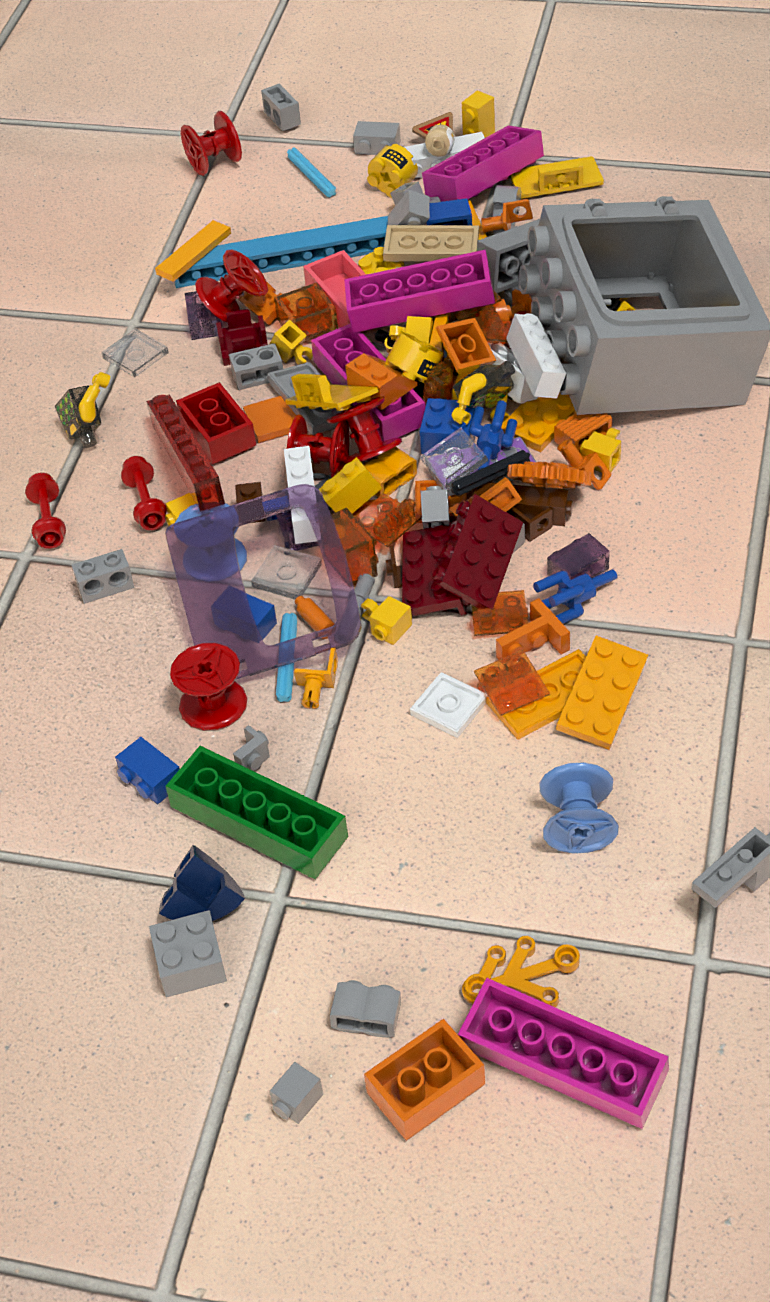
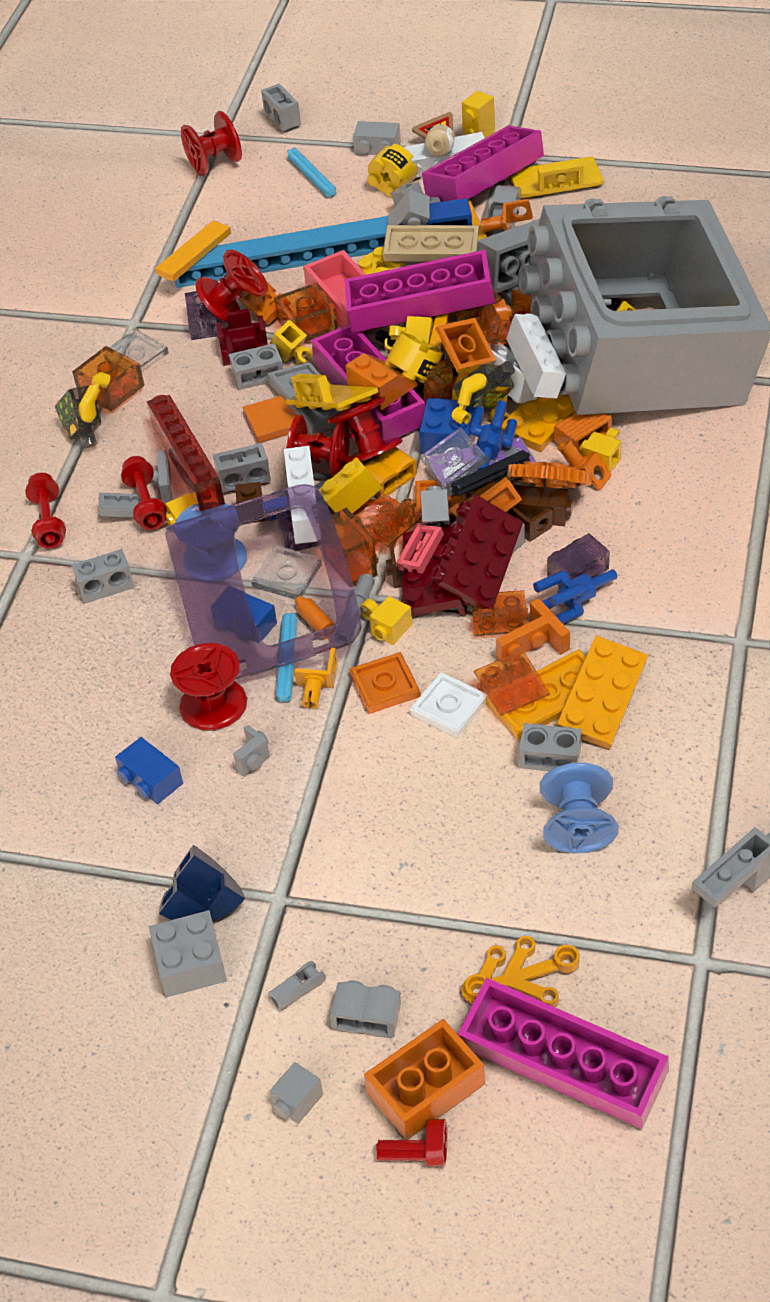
green brick [165,745,348,880] -> none
red brick [176,382,256,464] -> none
none -> clear orange brick [72,346,145,412]
none -> light grey plate [98,493,141,518]
none -> light grey plate [154,450,172,503]
none -> light grey brick [213,443,271,493]
none -> light grey bar [268,961,326,1011]
none -> orange tile [349,652,421,714]
none -> red piece [376,1119,448,1166]
none -> coral tile [396,524,444,574]
none -> light grey brick [519,723,582,771]

